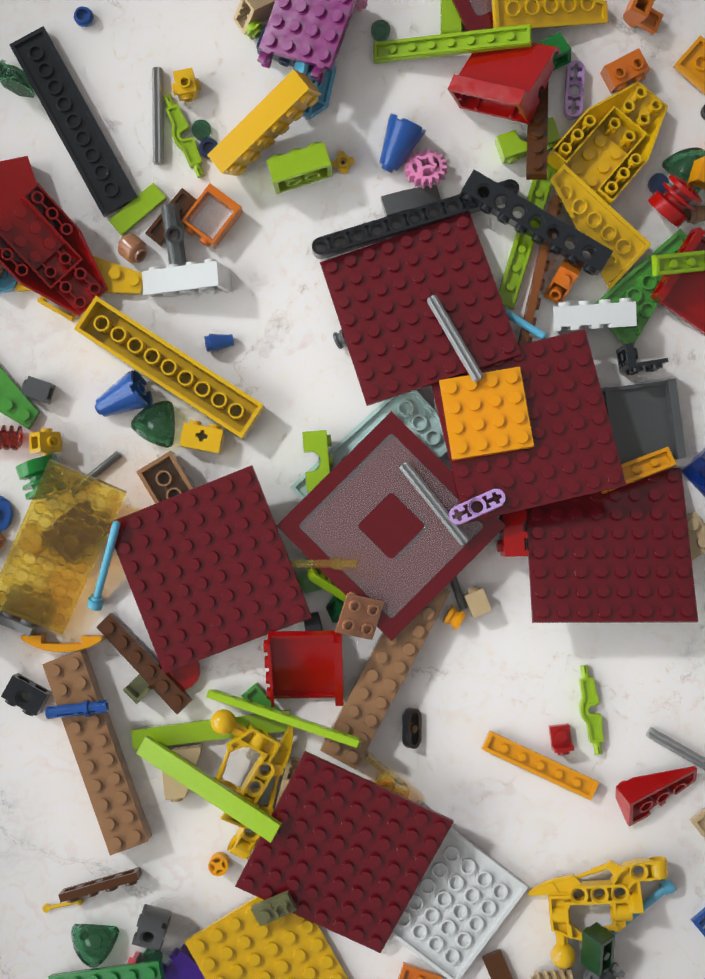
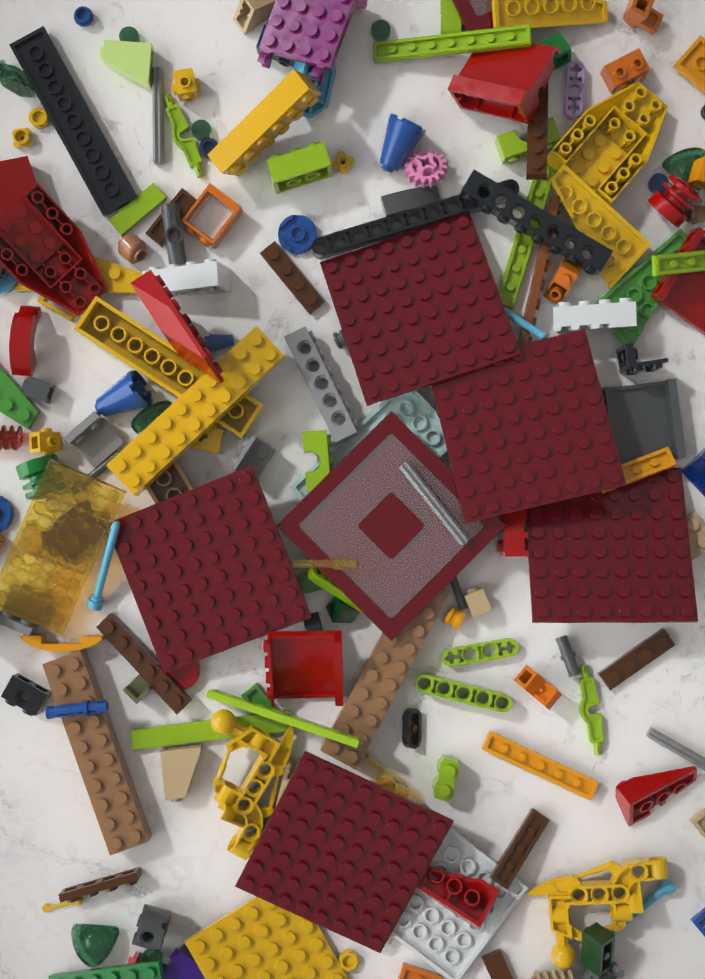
lime tile [136,735,282,843] -> none
light orange wheel [208,852,230,876] -> none
lime plate [246,20,264,40] -> none
olive plate [251,890,297,926] -> none
nougat hinge [335,591,384,640] -> none
light grey axle [427,295,483,383] -> none
light orange plate [439,367,534,461] -> none
lavender beam [449,489,505,525] -> none
red bracket [548,723,574,755] -> none
none -> red arch [9,306,42,377]
none -> yellow plate [12,128,33,149]
none -> yellow tile [29,107,50,129]
none -> light grey bracket [64,411,124,468]
none -> yellowish green slope [100,40,155,89]
none -> yellow brick [106,326,286,496]
none -> clear green tile [119,26,140,42]
none -> red wedge [130,270,224,383]
none -> light grey bracket [231,435,276,478]
none -> reddish brown plate [260,241,325,315]
none -> blue tile [278,215,317,255]
none -> light grey brick [284,326,360,445]
none -> yellow tile [339,949,359,972]
none -> lime beam [415,673,512,713]
none -> red wedge [417,866,500,930]
none -> lime brick [432,754,459,802]
none -> lime beam [441,638,519,667]
none -> reddish brown plate [489,808,550,890]
none -> orange brick [514,665,562,710]
none -> dark grey pin [555,635,581,677]
none -> reddish brown plate [598,628,675,691]

